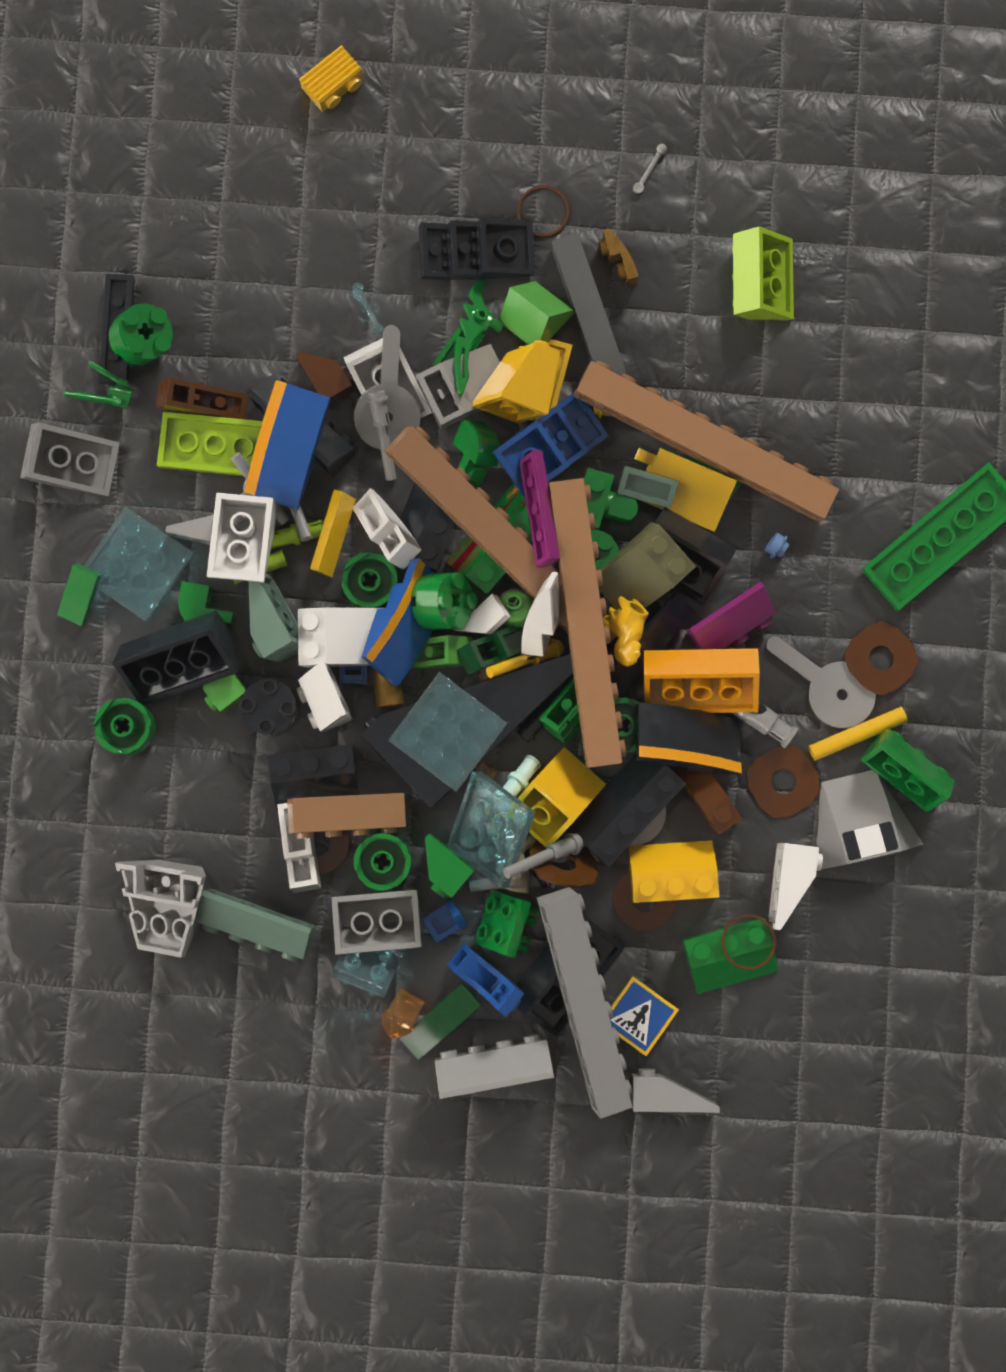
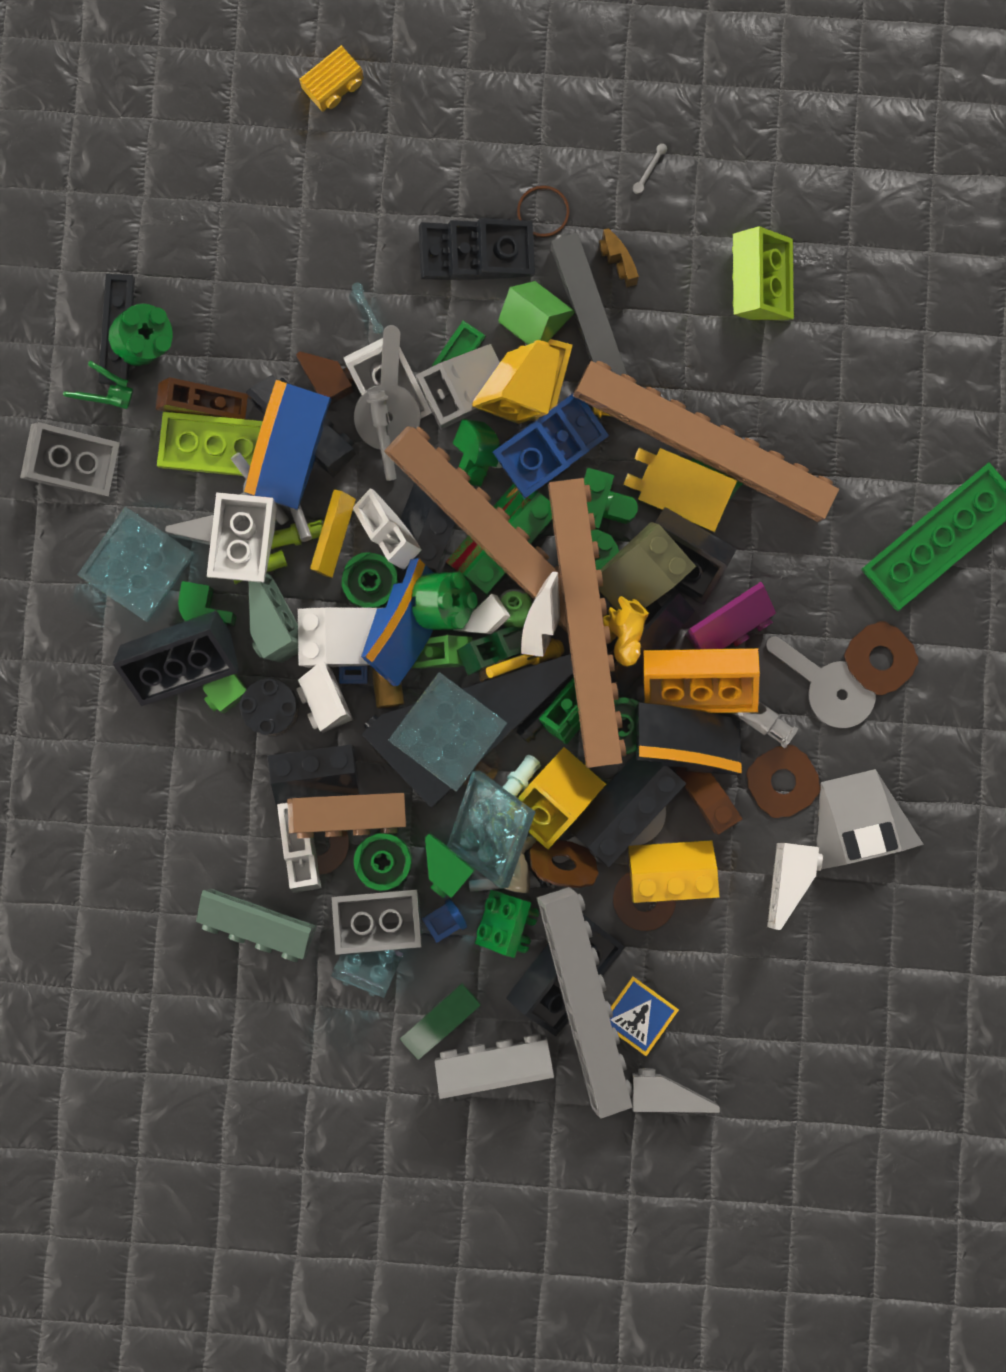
green tile [57,563,102,626] -> none
green brick [94,698,157,756] -> none
light grey wedge [115,860,206,958] -> none
clear orange tile [382,989,425,1038] -> none
blue arch [447,943,524,1017] -> none
green piece [455,280,504,396] -> none
light grey pin [503,833,583,879] -> none
magenta tile [519,450,560,568] -> none
sand green tile [616,465,679,508] -> none
green slope [681,916,778,994] -> none
reddish brown piece [721,914,776,970] -> none
medium blue plate [764,532,789,558] -> none
yellow piece [808,707,908,761] -> none
green slope [860,728,955,813] -> none

